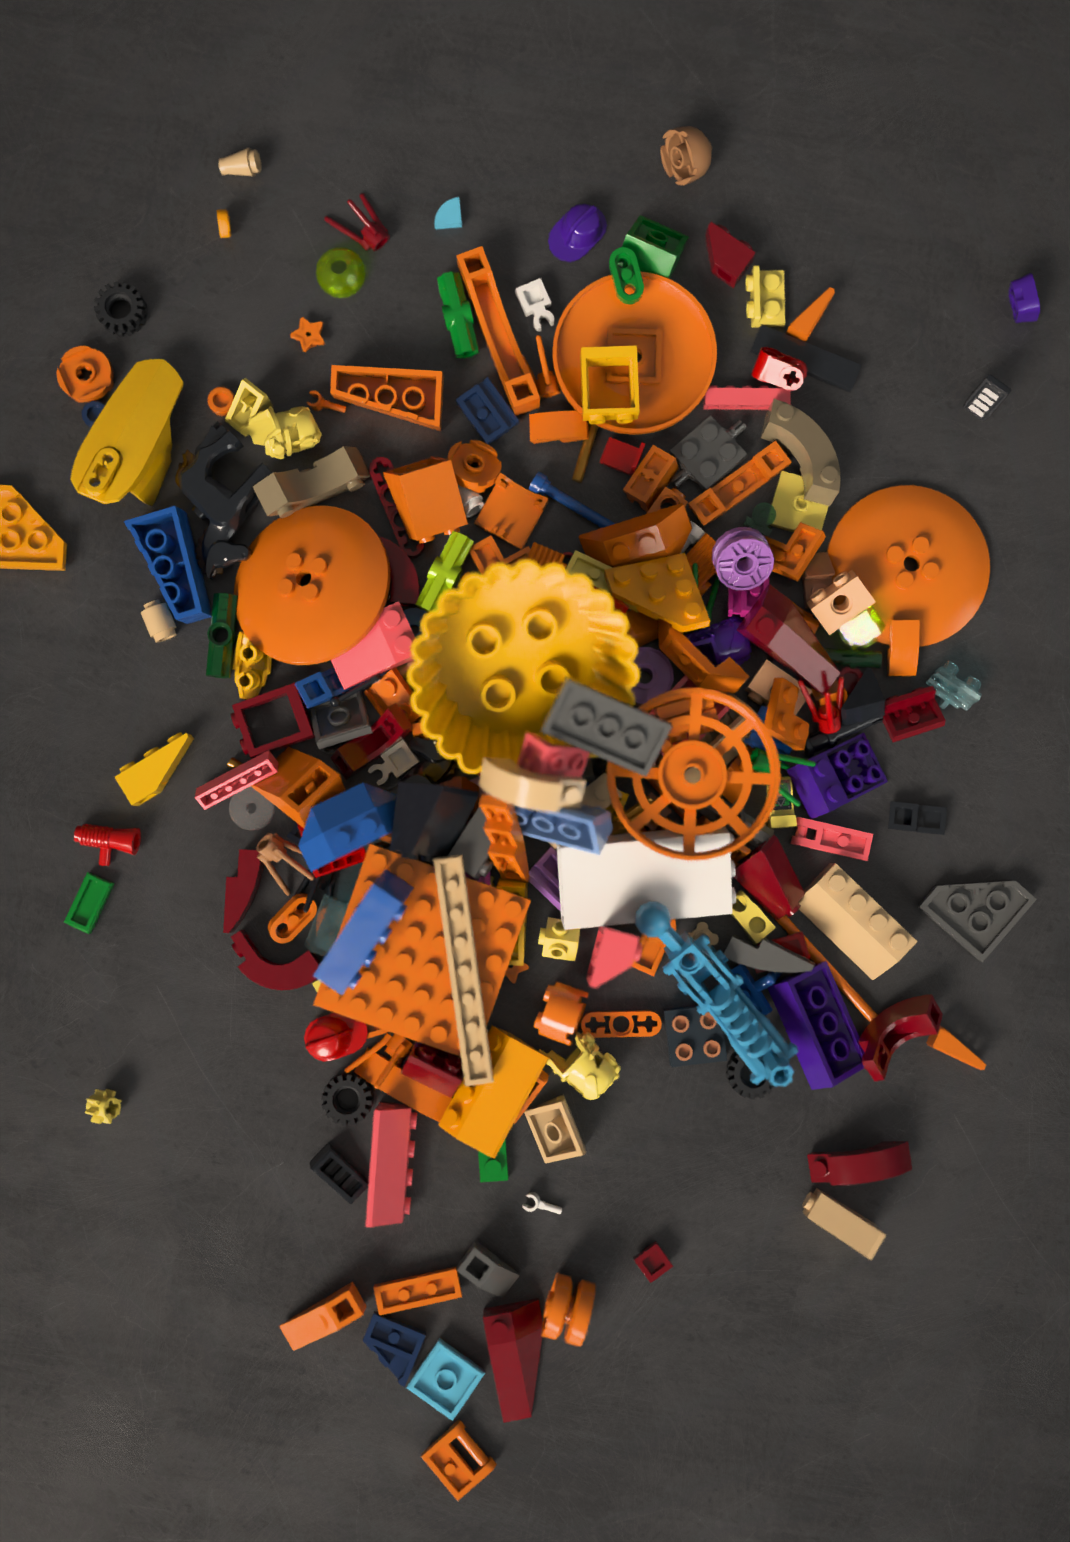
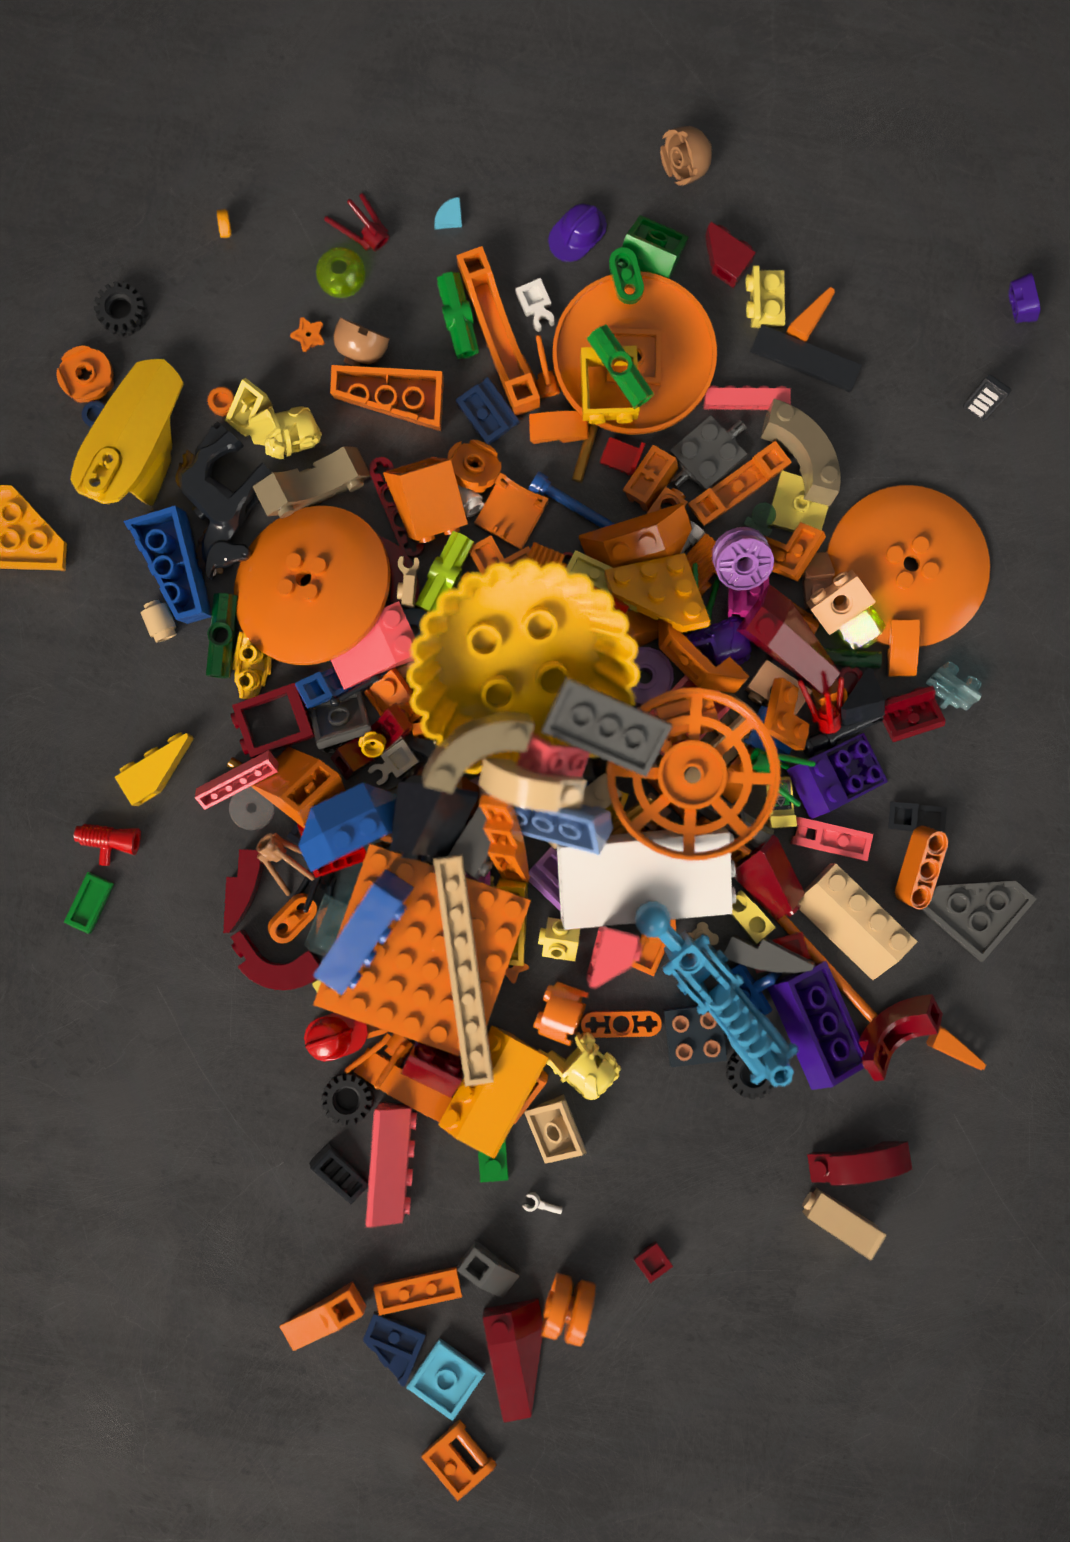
light yellow gear [85,1089,122,1124] -> none
tan cone [219,148,261,176] -> none
orange hand [306,391,346,413] -> none
piece [752,347,807,391] -> none
none -> medium nougat cylinder [333,317,390,366]
none -> yellow plate [358,731,386,758]
none -> tan plate [397,556,420,608]
none -> dark tan brick [423,712,534,793]
none -> green piece [587,324,654,409]
none -> orange beam [895,826,948,909]

